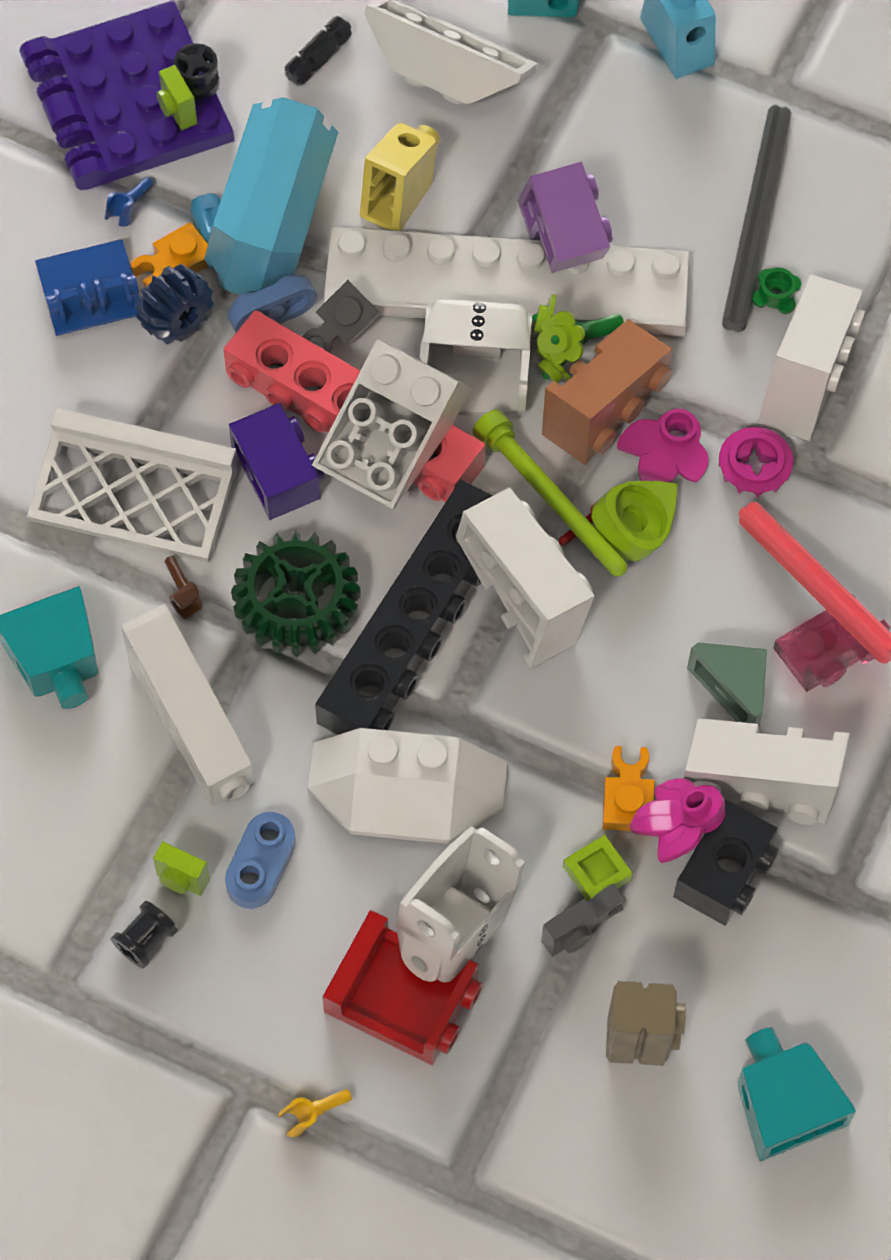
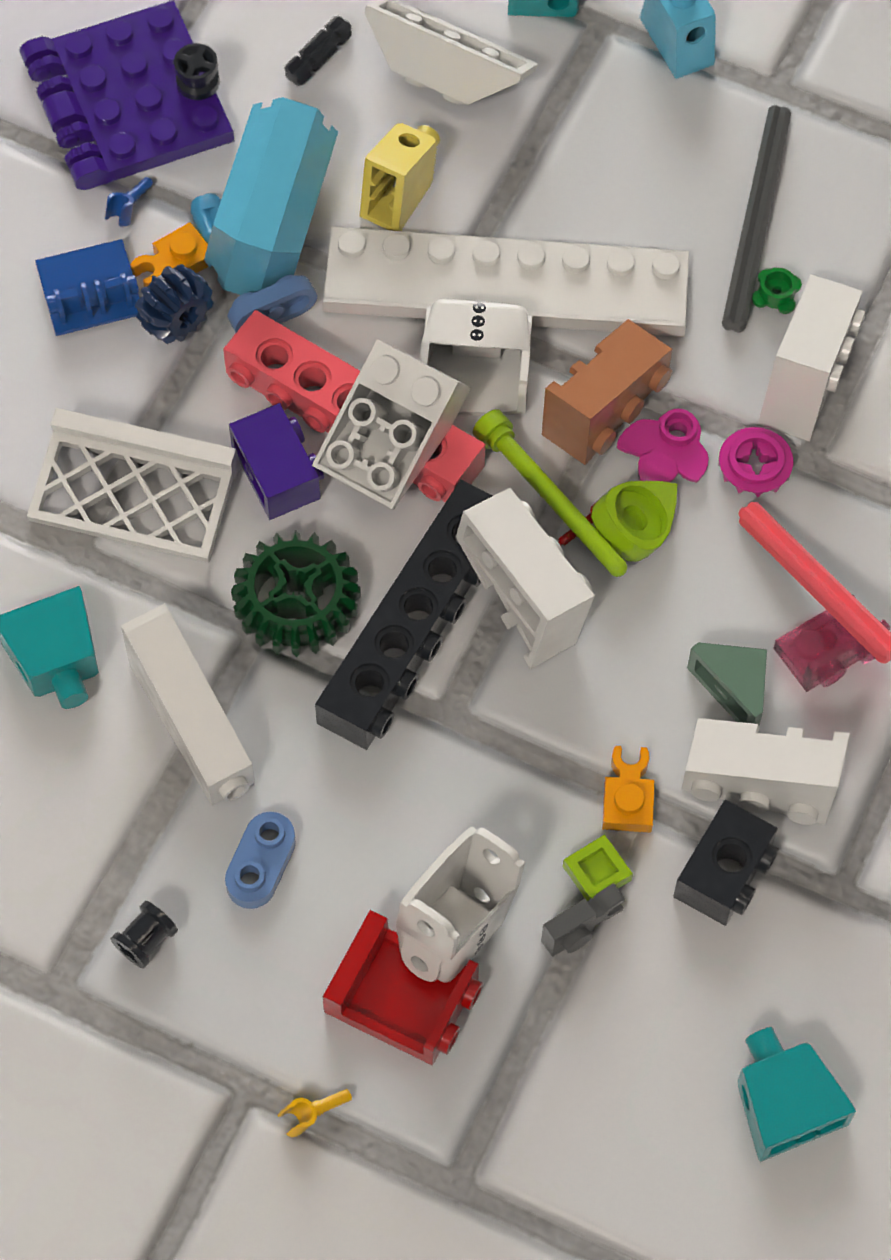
lime plate [153,841,210,896] -> none
lime plate [156,65,197,130] -> none
reddish brown hand [165,556,203,619] -> none
dark grey plate [302,280,381,353] -> none
white wedge [307,728,508,844] -> none
medium lavender brick [517,161,613,273] -> none
lime plant [532,294,624,383] -> none
dark tan brick [606,981,686,1066] -> none
dark pink plate [629,778,725,863] -> none

